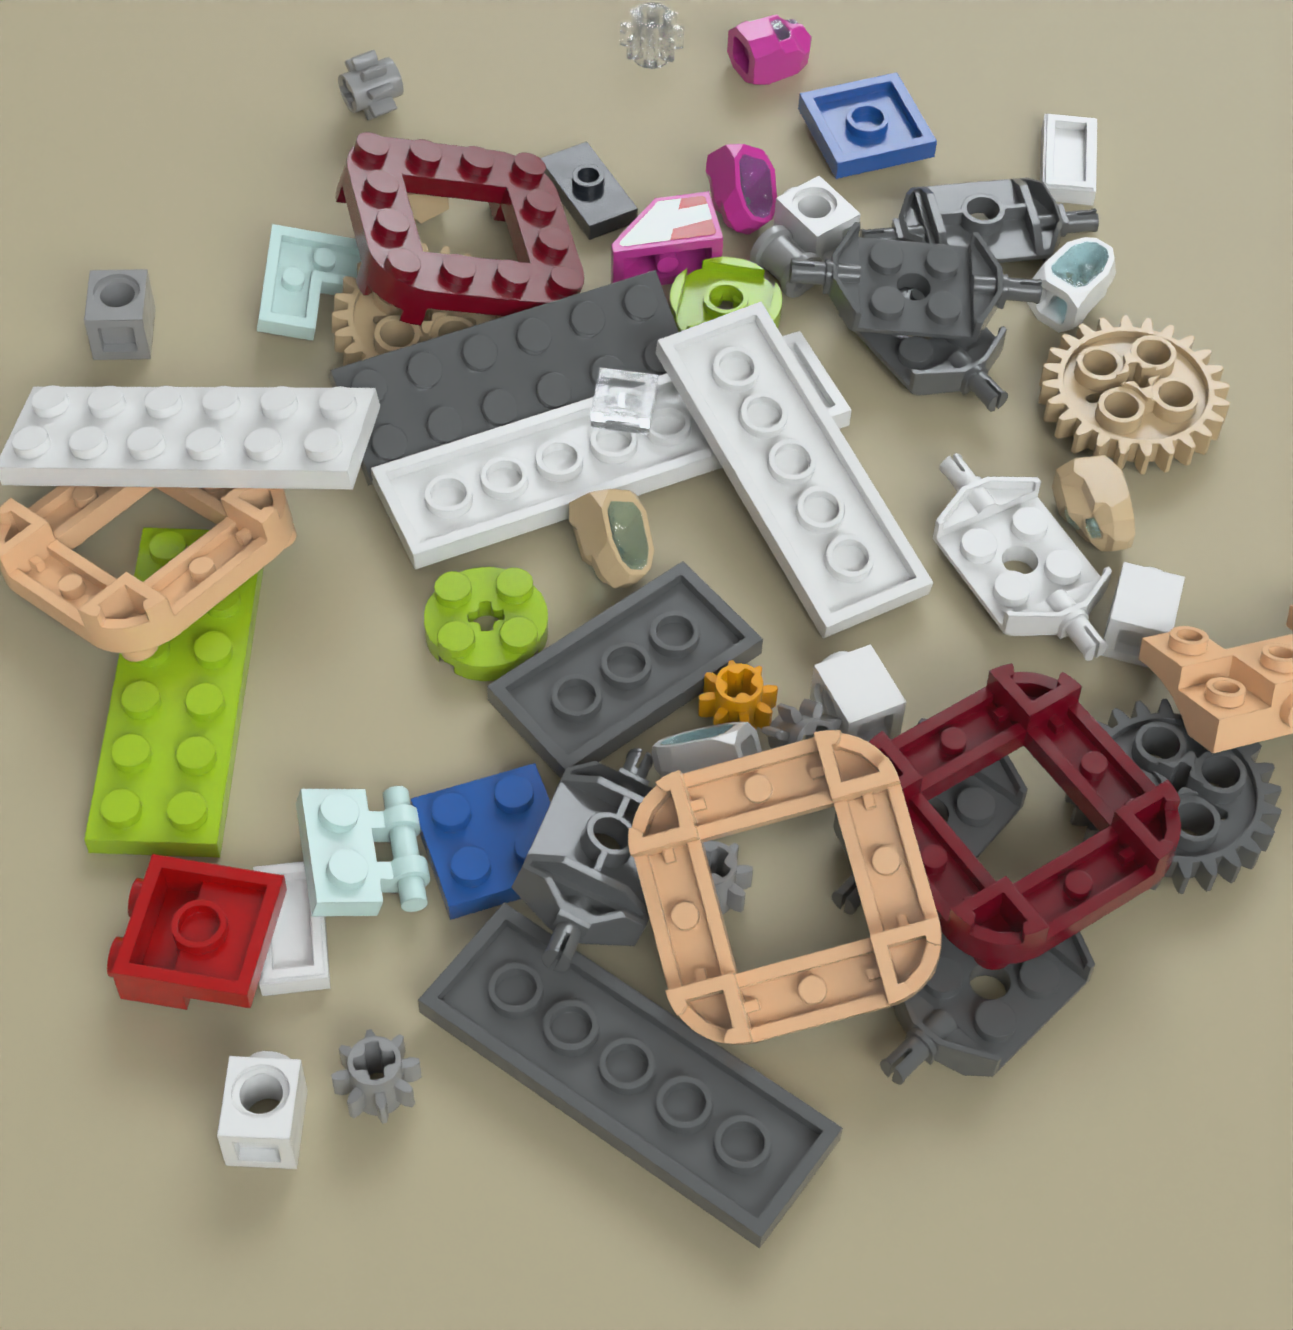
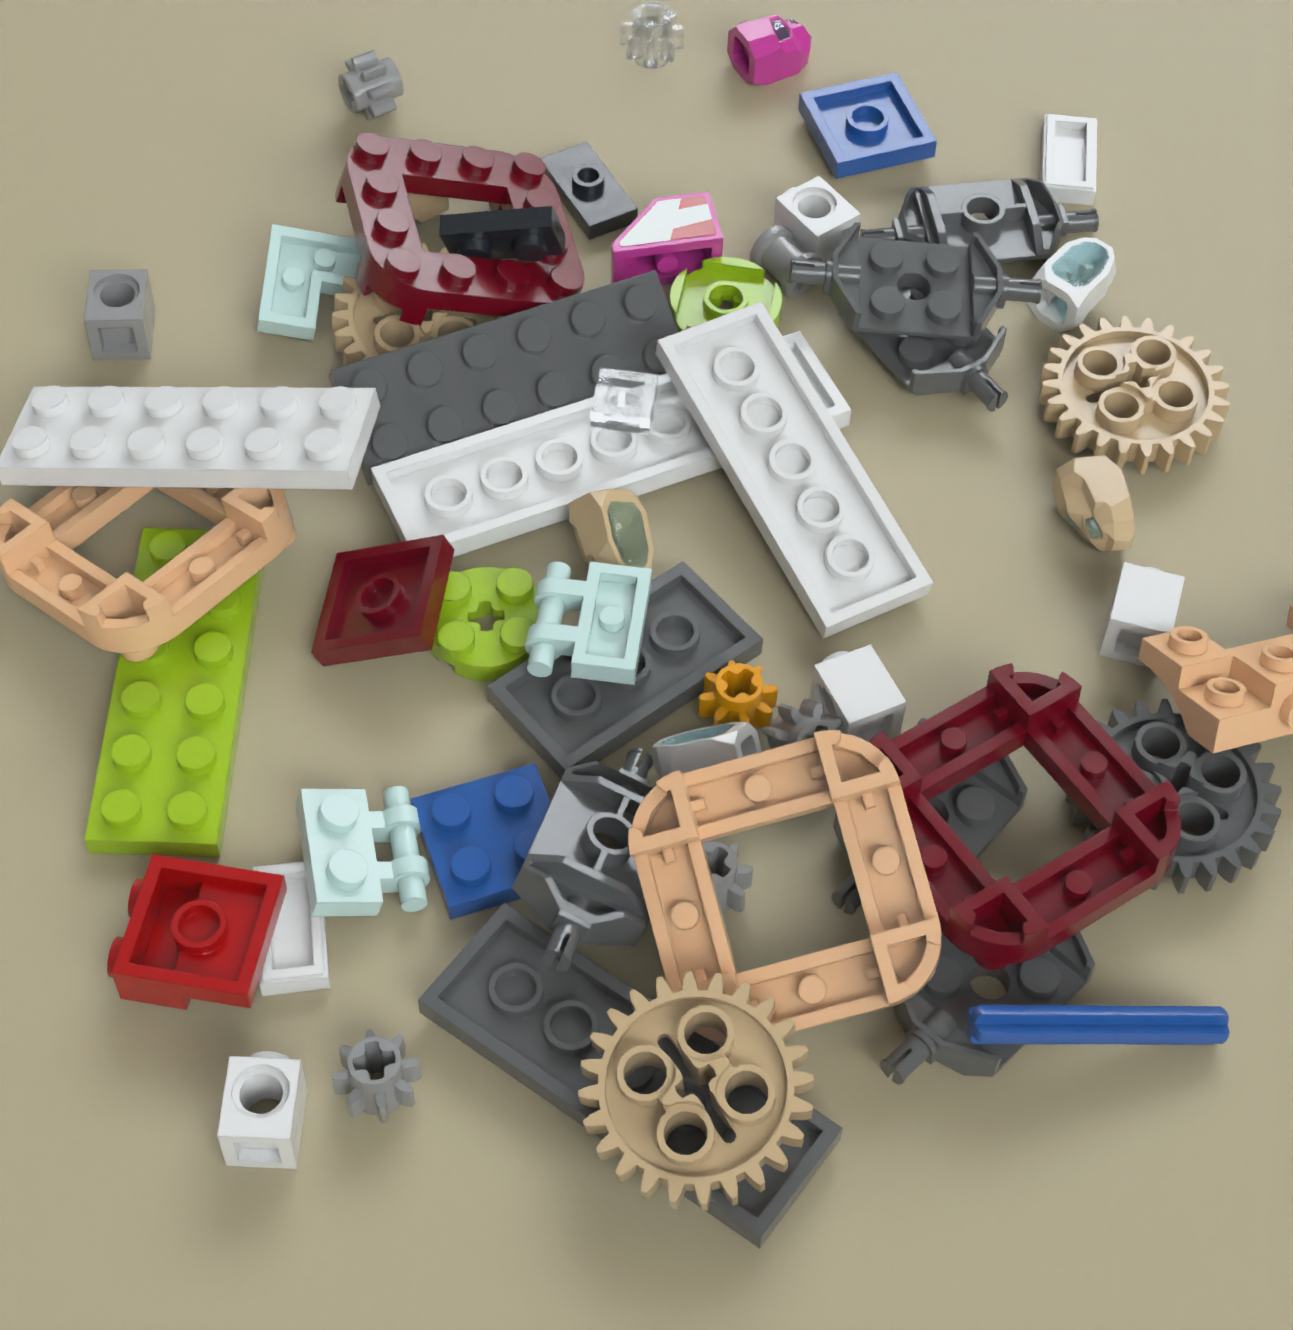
dark pink rock [705,144,777,235] -> none
white plate [933,453,1112,661] -> none
none -> dark red plate [311,535,455,667]
none -> black plate [439,206,565,261]
none -> light aqua plate [525,562,652,685]
none -> tan gear [578,971,814,1211]
none -> blue axle [966,1005,1230,1045]

